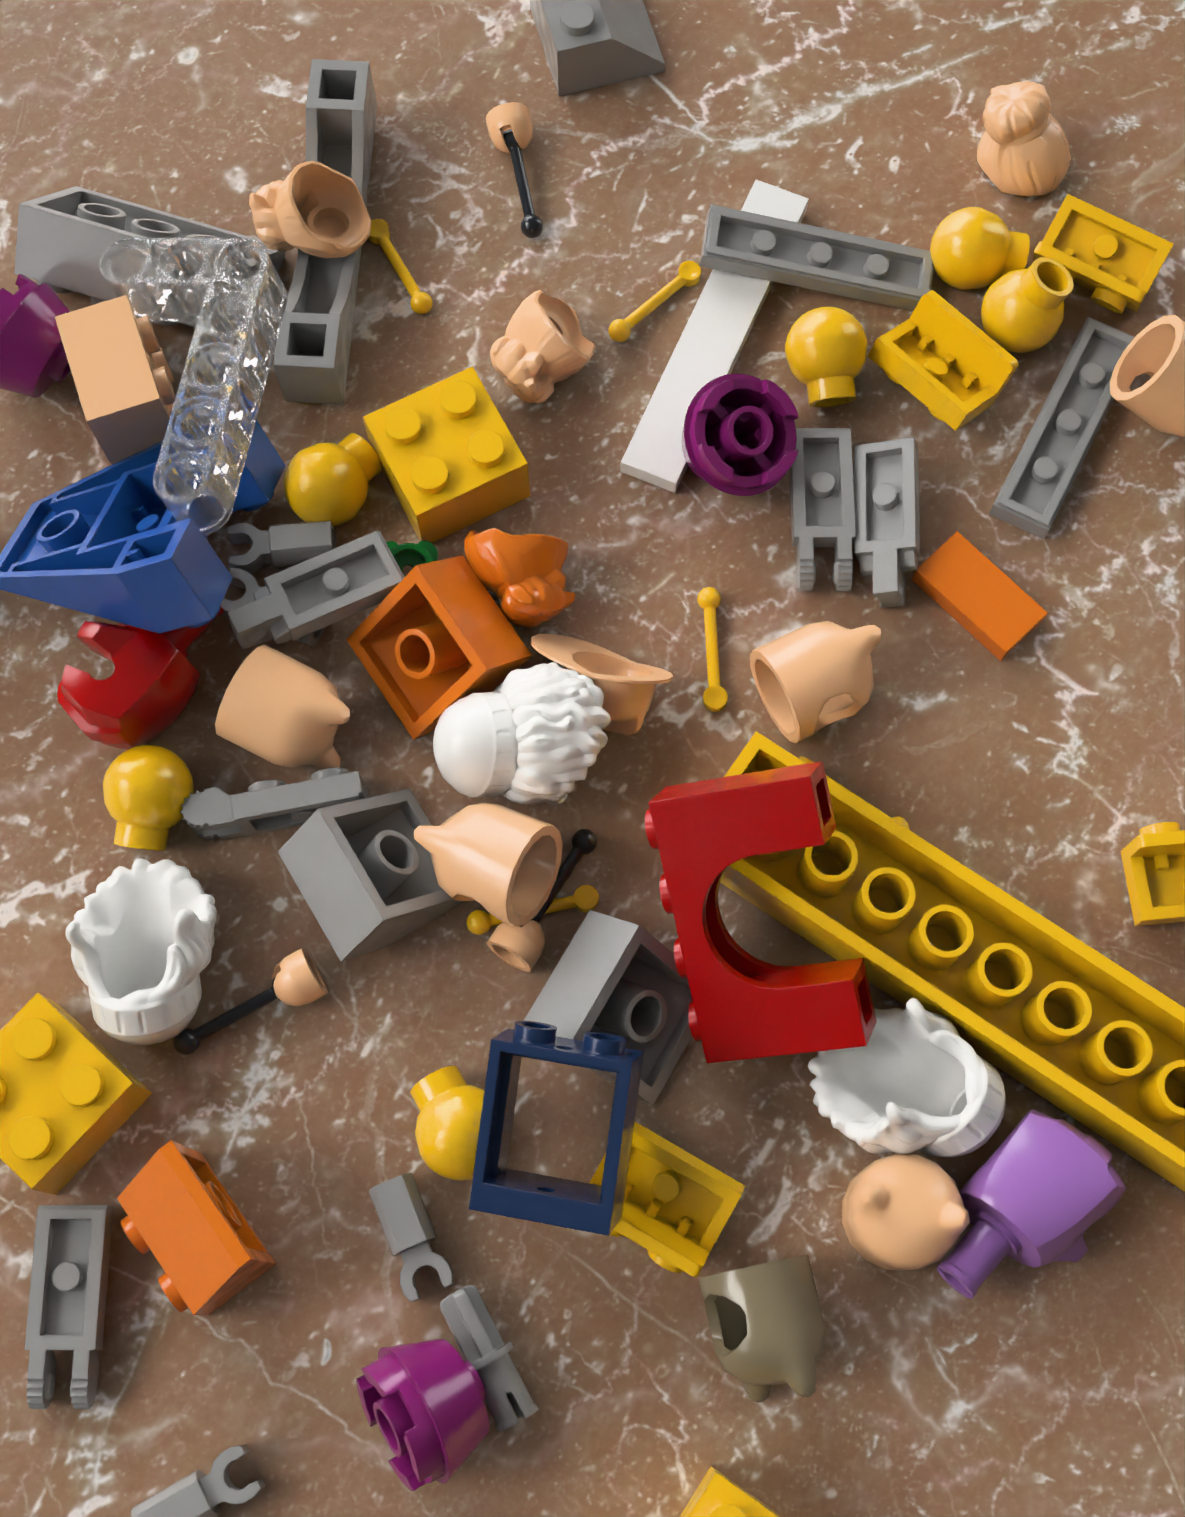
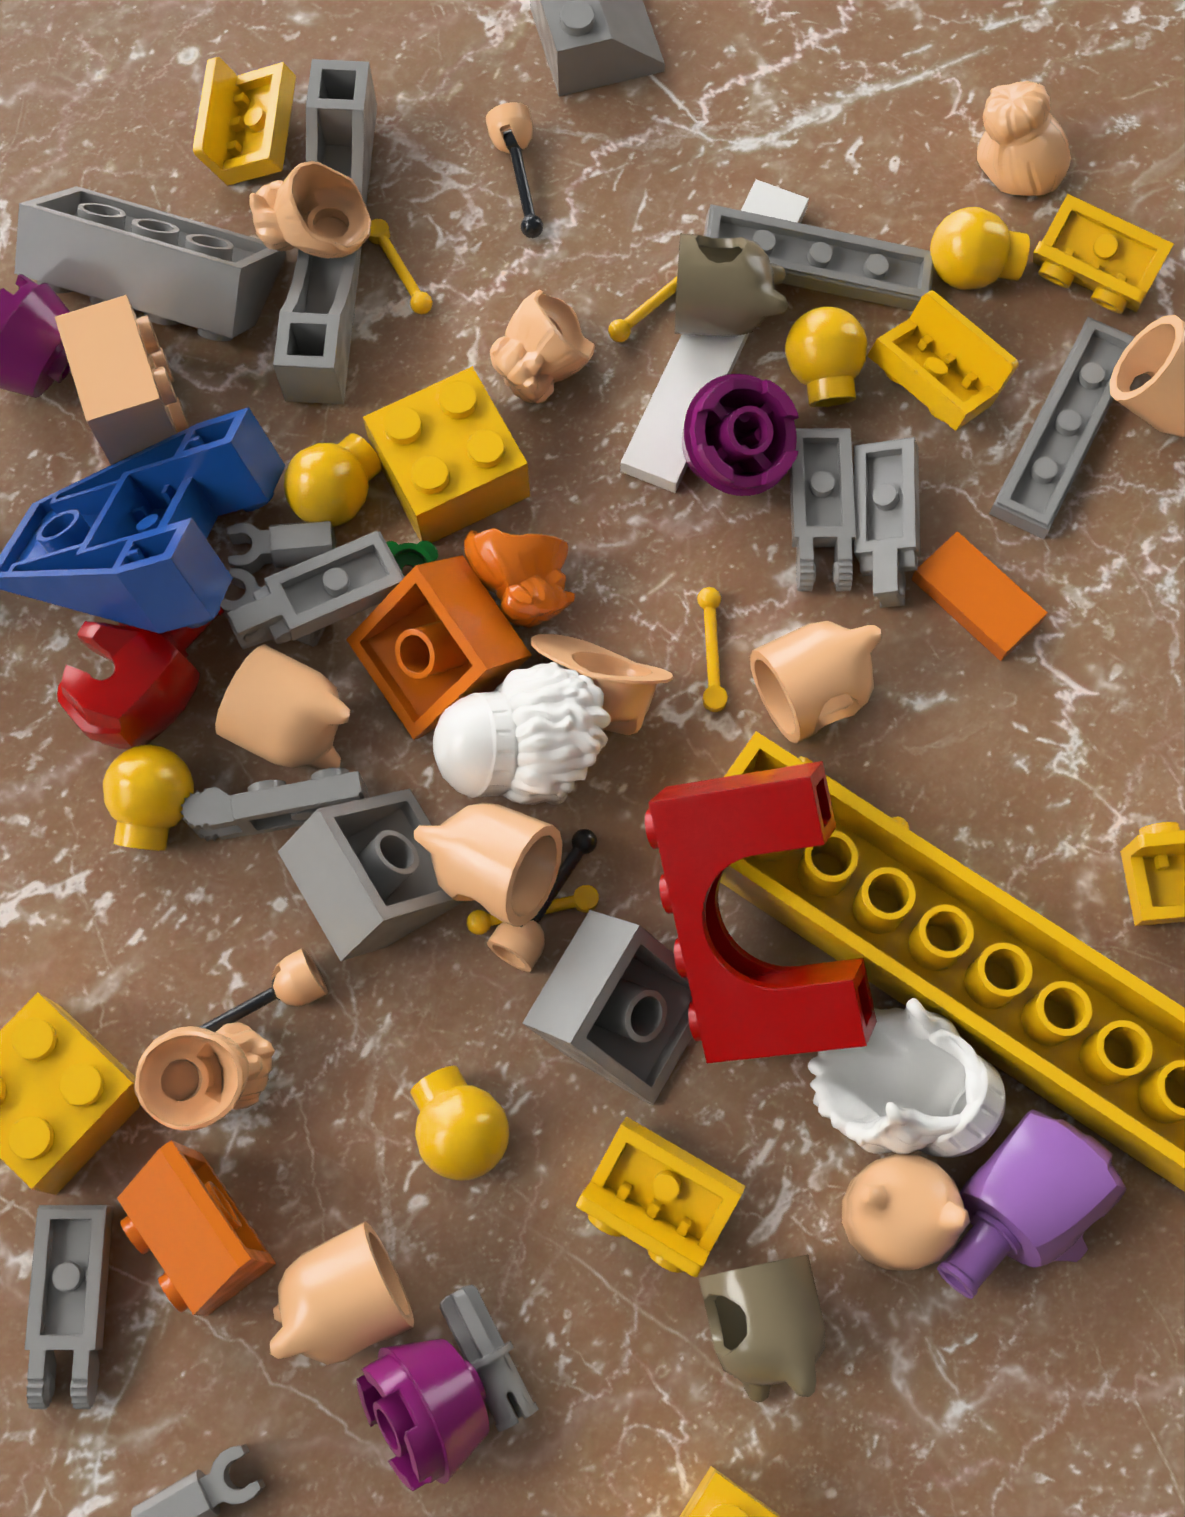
white hair [65,858,217,1045] -> none
clear beam [99,237,288,535] -> none
light grey bar [369,1173,454,1302] -> none
dark blue window [469,1021,644,1236] -> none
yellow piece [981,257,1074,353] -> none
none -> light nougat hair [134,1022,275,1131]
none -> yellow bracket [193,57,296,186]
none -> light nougat piece [270,1221,414,1365]
none -> dark tan piece [674,233,788,337]

